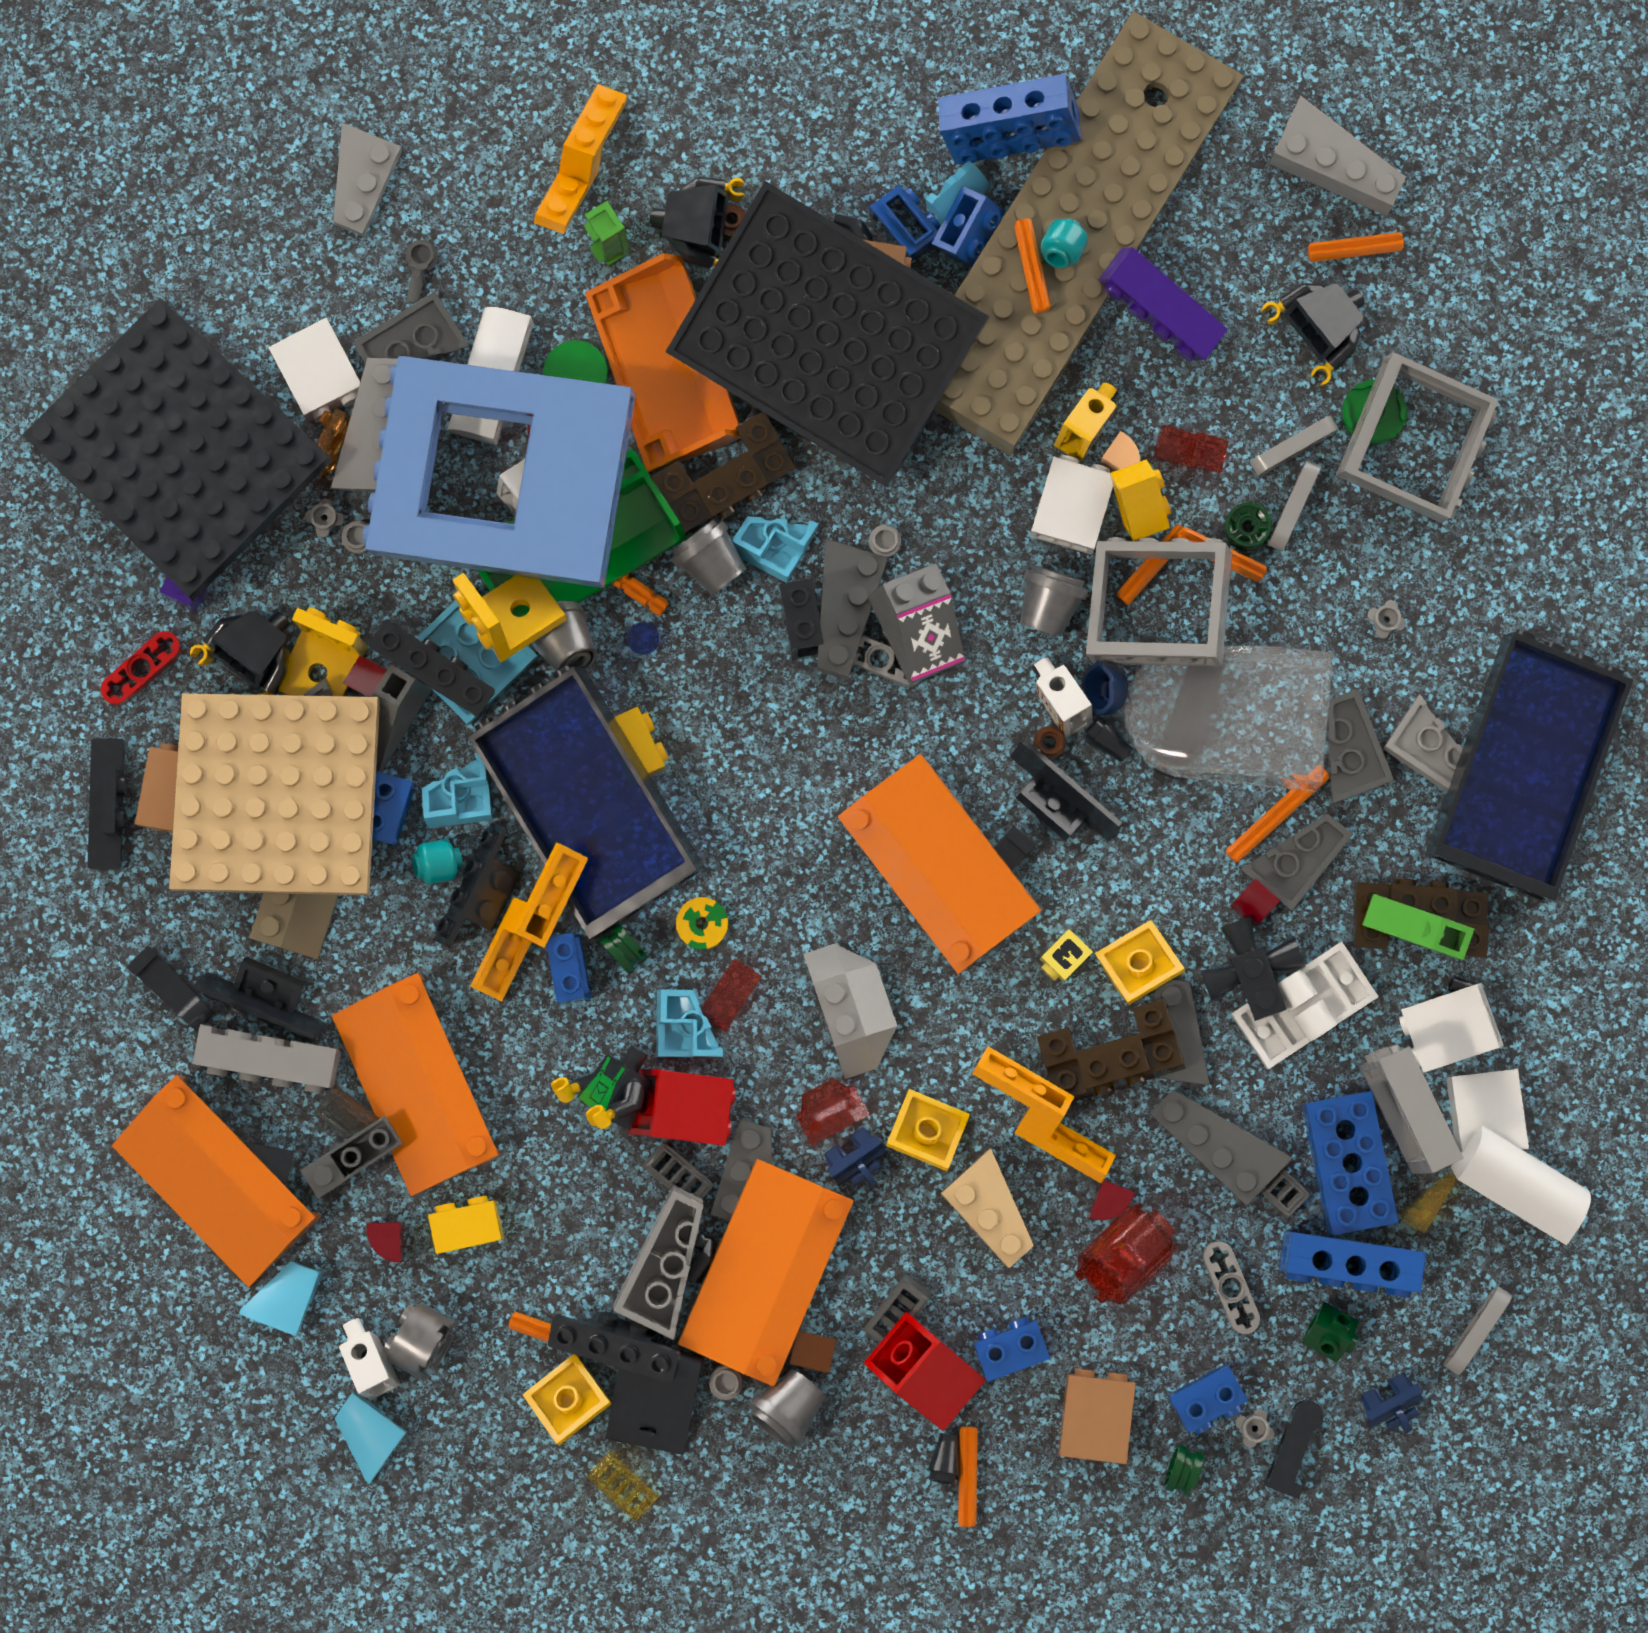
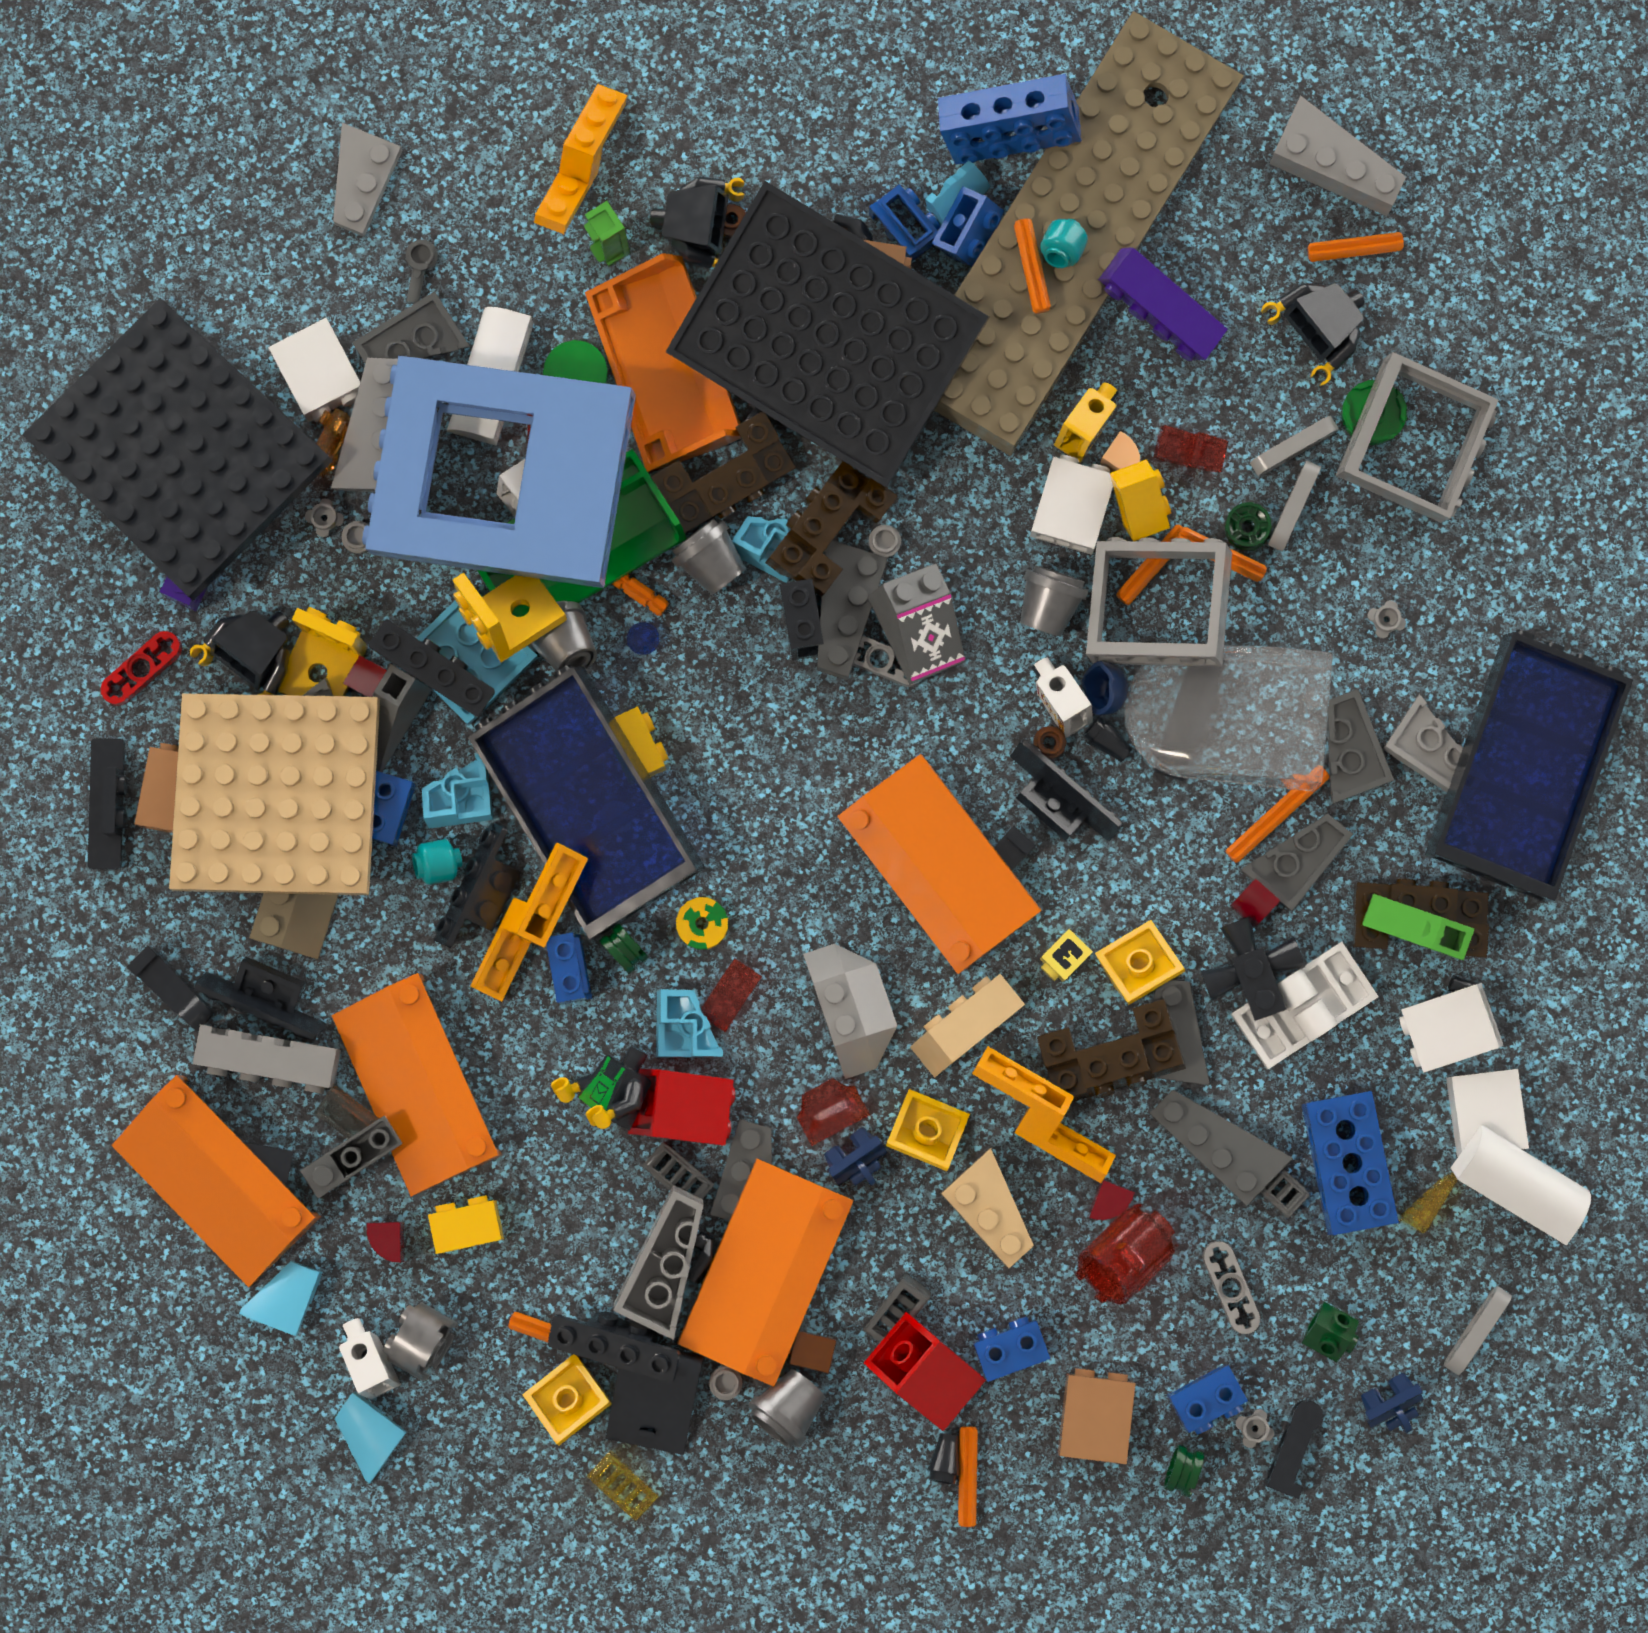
blue brick [1278,1231,1426,1298] -> none
light grey window [1359,1044,1464,1174] -> none
none -> dark brown bracket [765,461,898,597]
none -> tan wedge [910,974,1025,1078]

